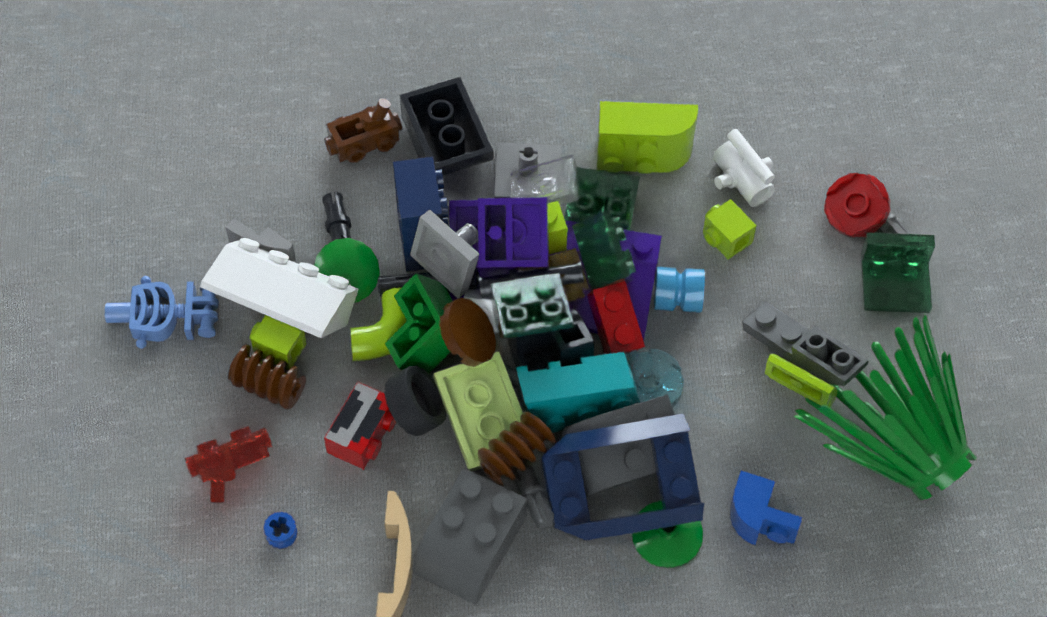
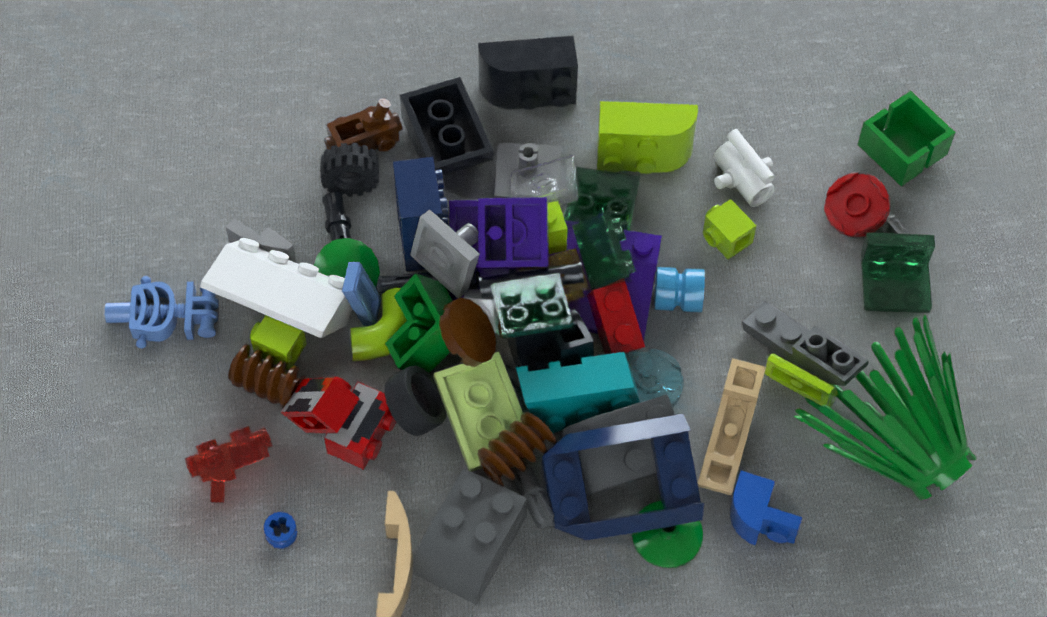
none -> red brick [281,376,360,433]
none -> black tyre [320,143,379,197]
none -> medium blue tile [342,262,381,326]
none -> black brick [478,36,578,110]
none -> tan slope [698,358,766,496]
none -> green piece [857,90,956,187]

